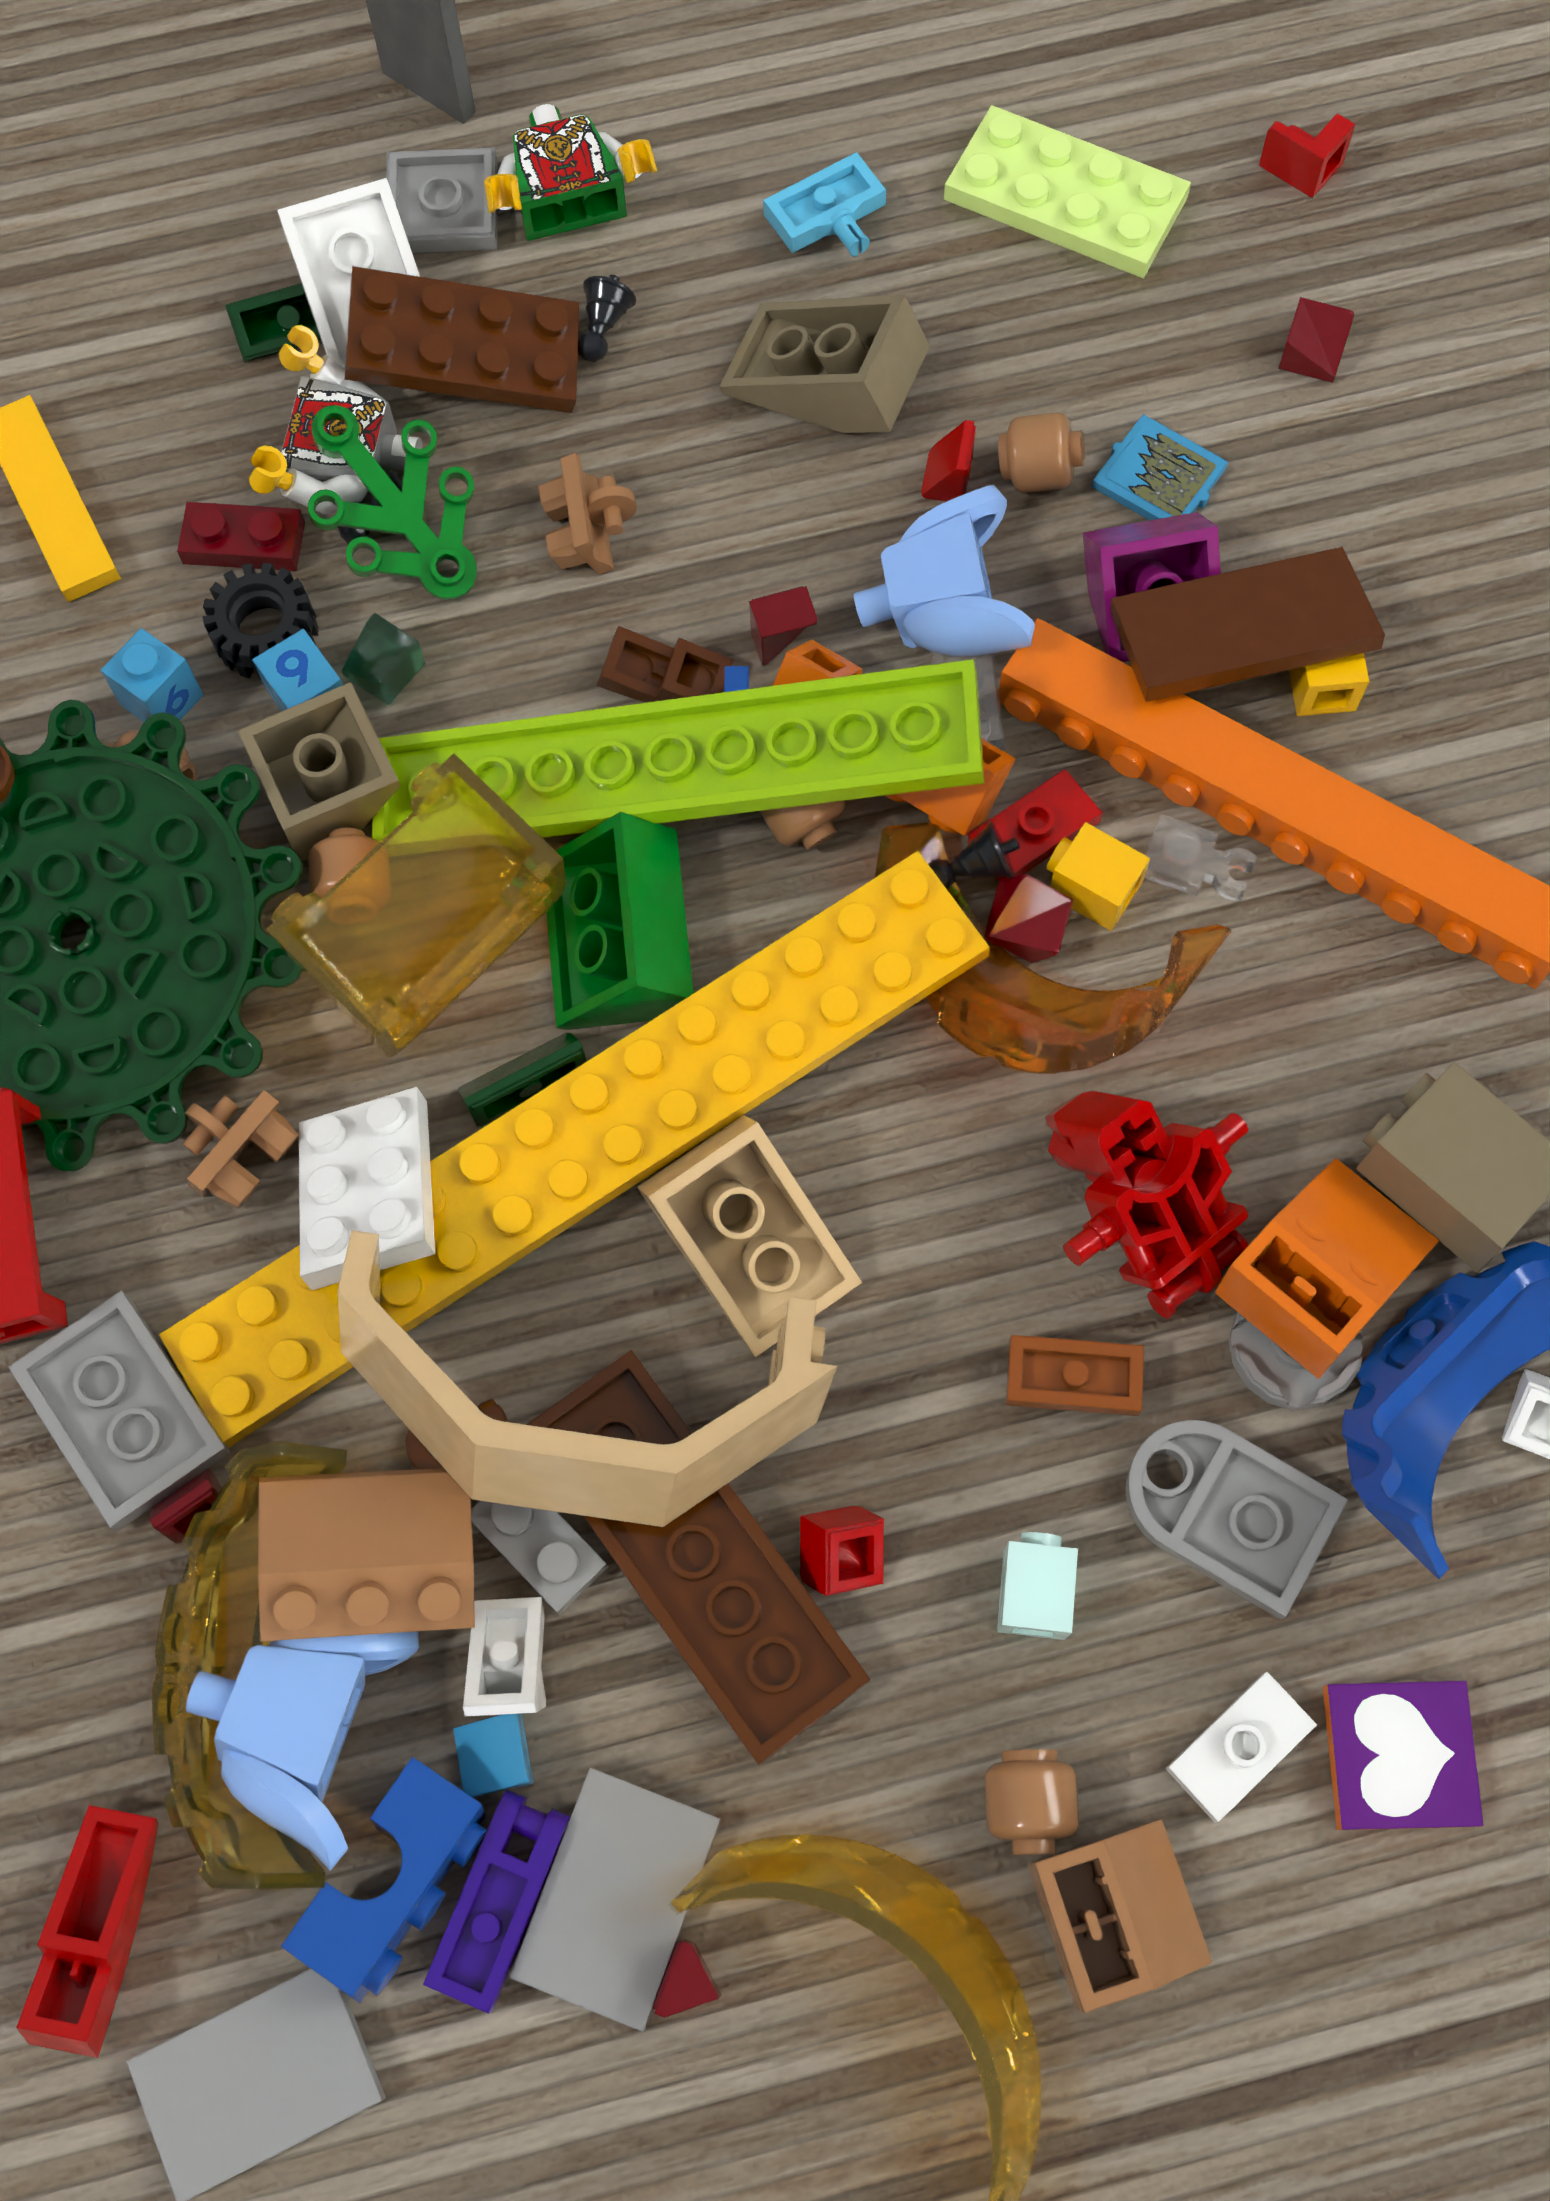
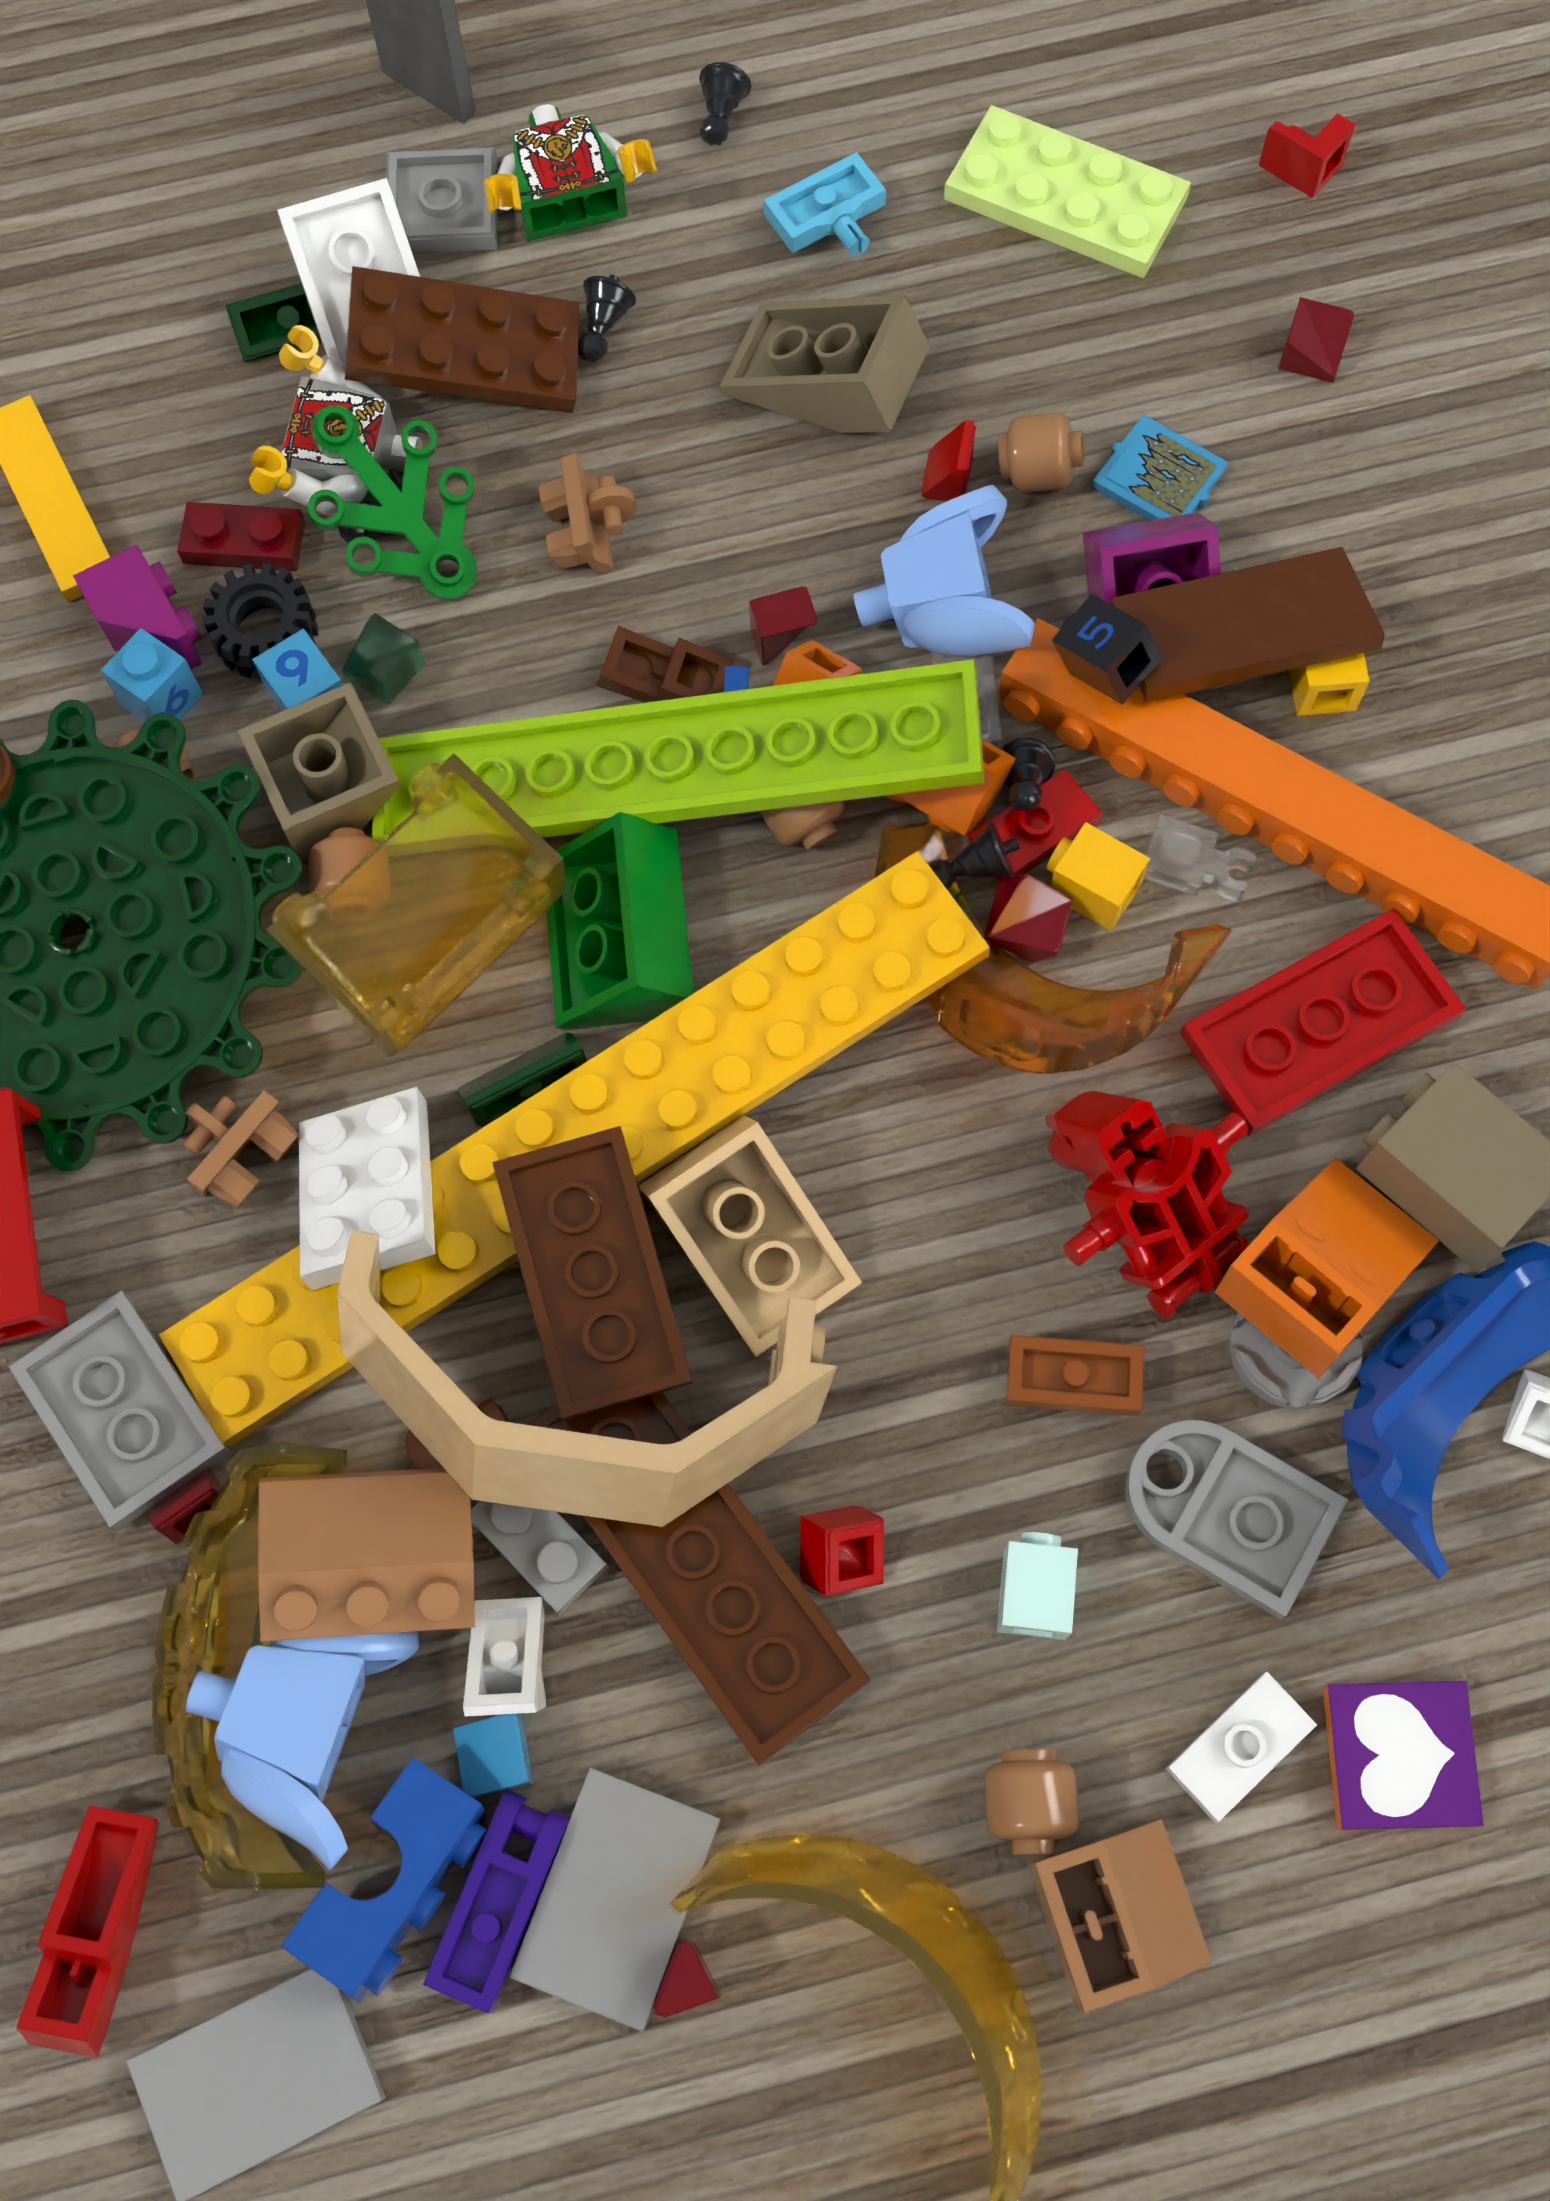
none -> magenta slope [73,545,202,669]
none -> reddish brown plate [492,1126,693,1421]
none -> black piece [699,62,752,146]
none -> black piece [1001,737,1055,812]
none -> black brick [1052,594,1162,705]
none -> red plate [1180,908,1466,1137]

